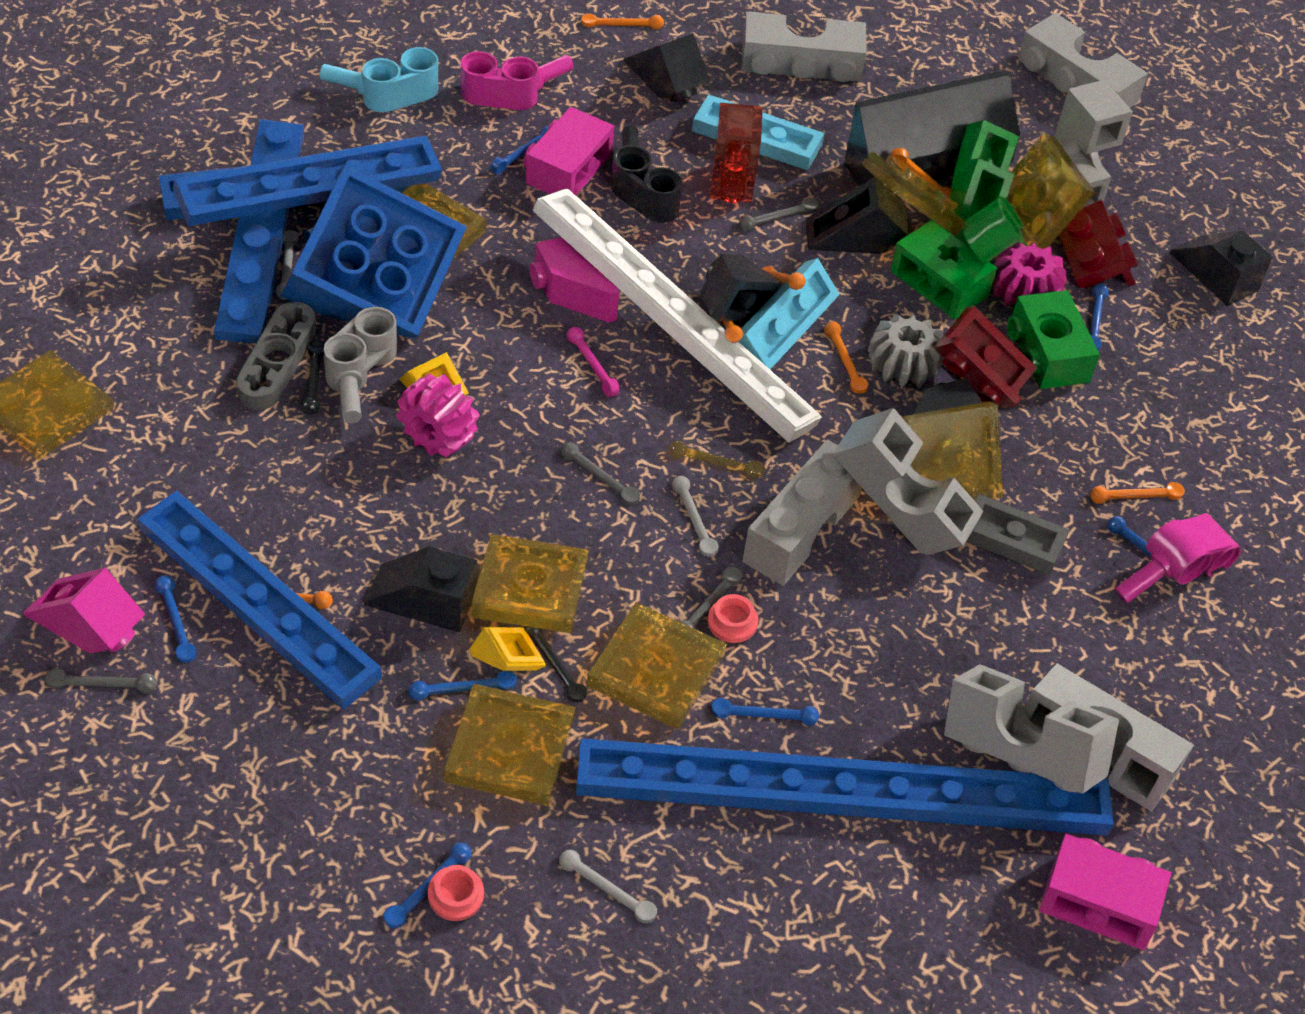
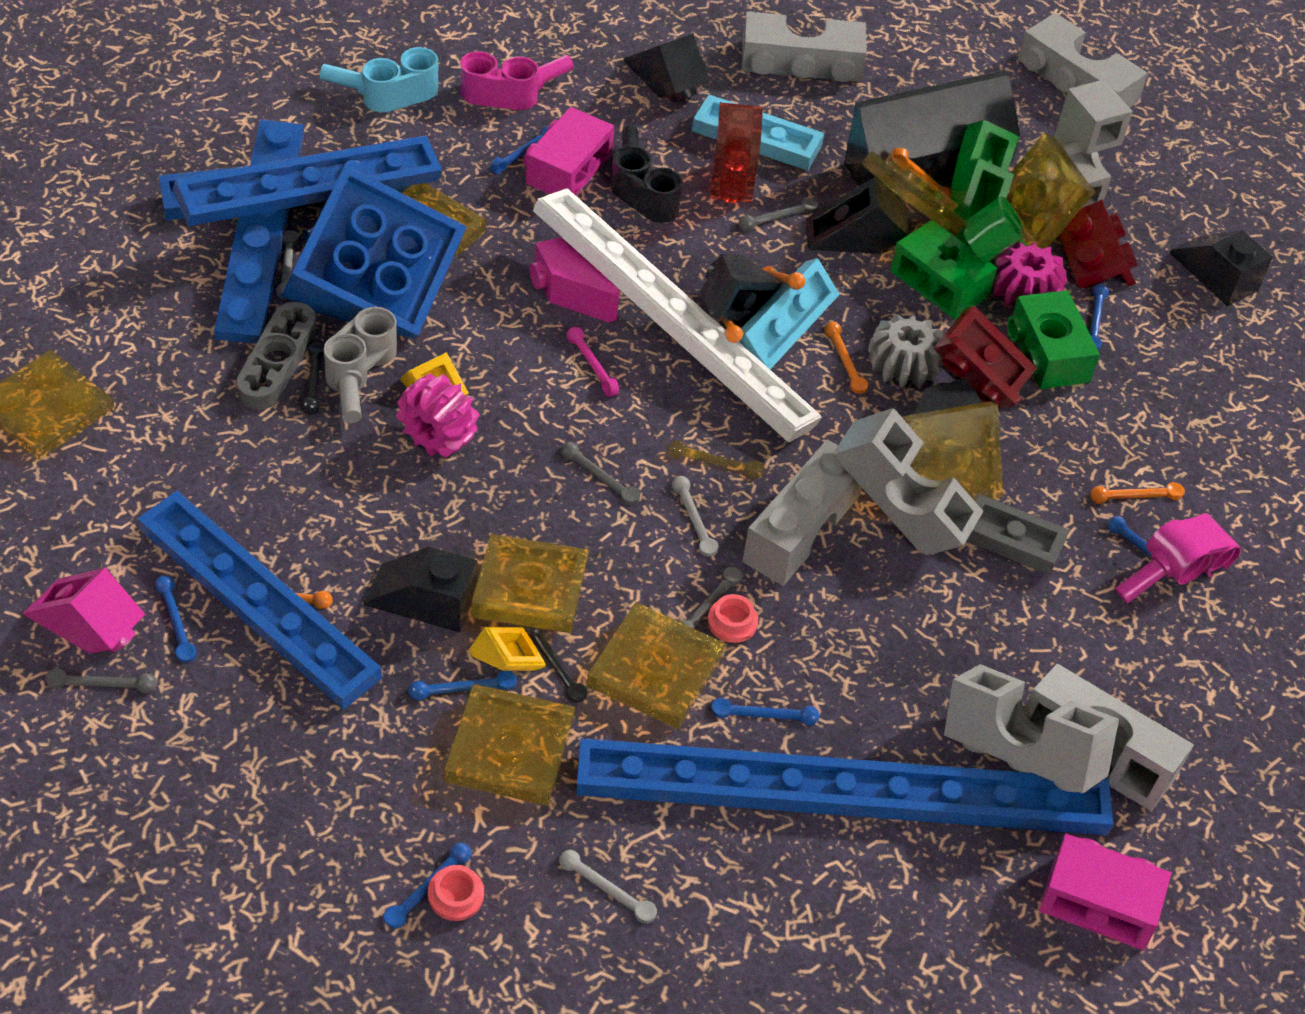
orange hinge [581,14,664,30] -> none

